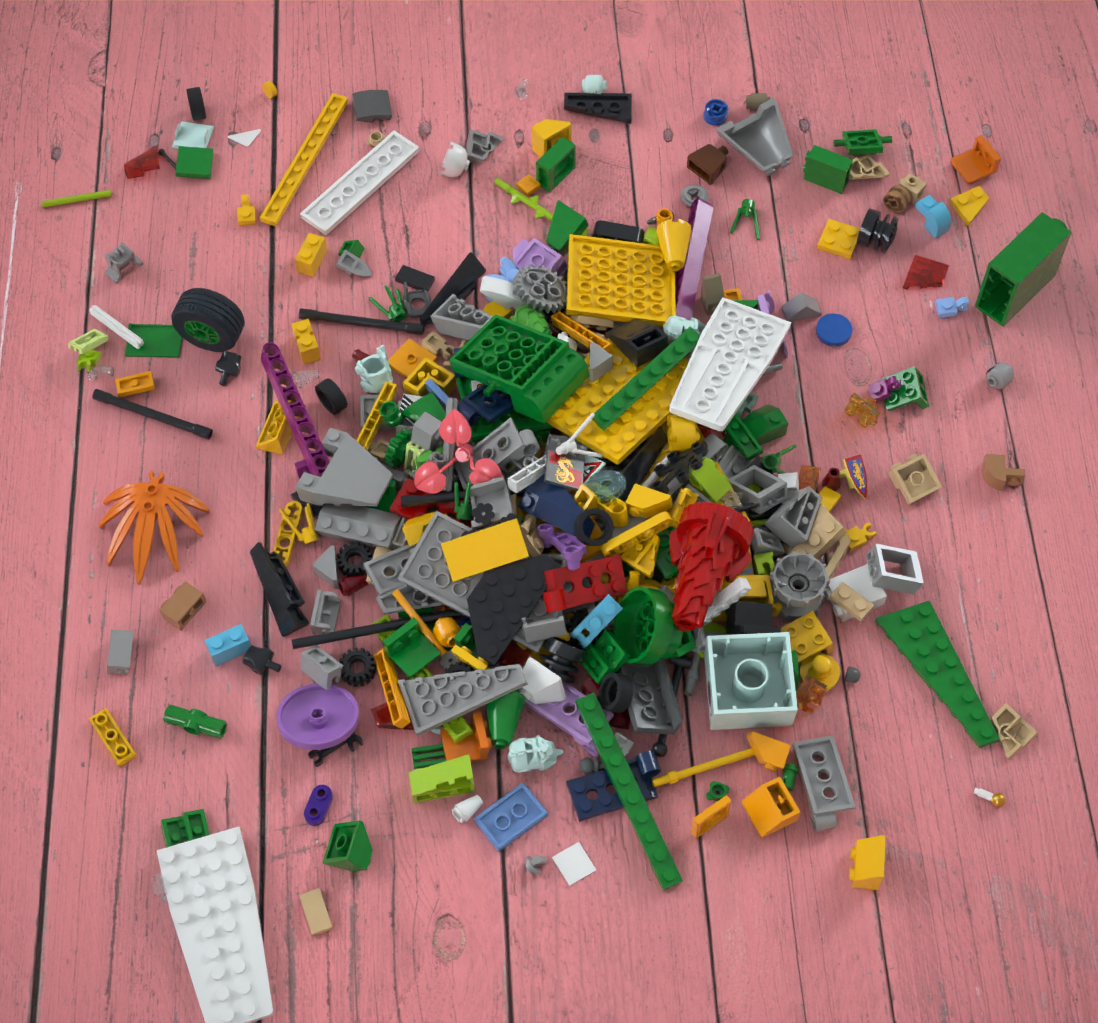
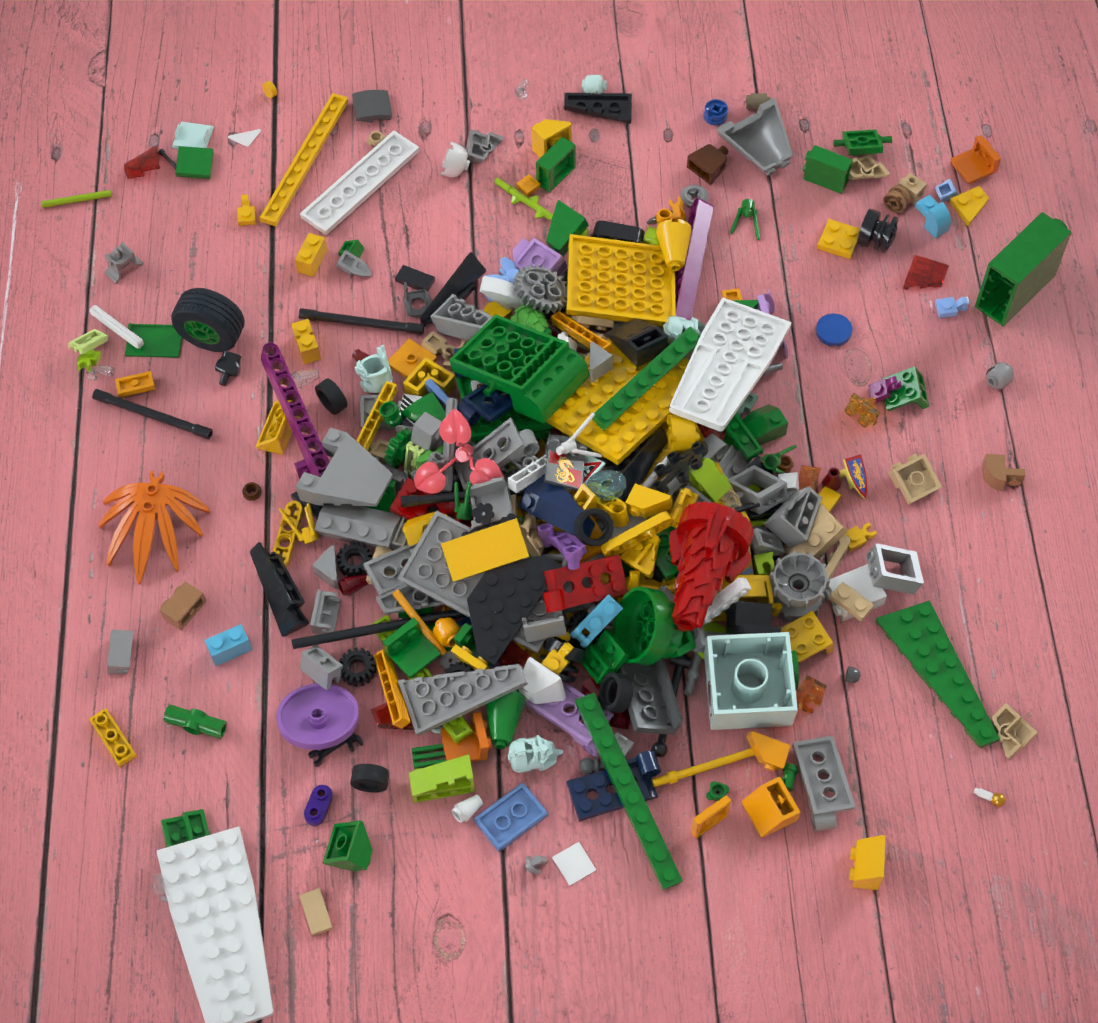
black tyre [186,87,206,121] -> none
black piece [243,645,282,675] -> none
green plant [369,285,407,322] -> none
dark tan slope [700,273,725,315] -> none
light grey slope [782,292,822,322] -> none
yellow plate [799,653,840,692] -> none
none -> reddish brown plate [242,482,262,501]
none -> black tyre [350,764,389,793]
none -> yellow plate [541,642,574,676]
none -> light orange plate [669,196,686,222]
none -> dark orange plate [778,455,794,473]
none -> light blue slope [935,179,959,202]

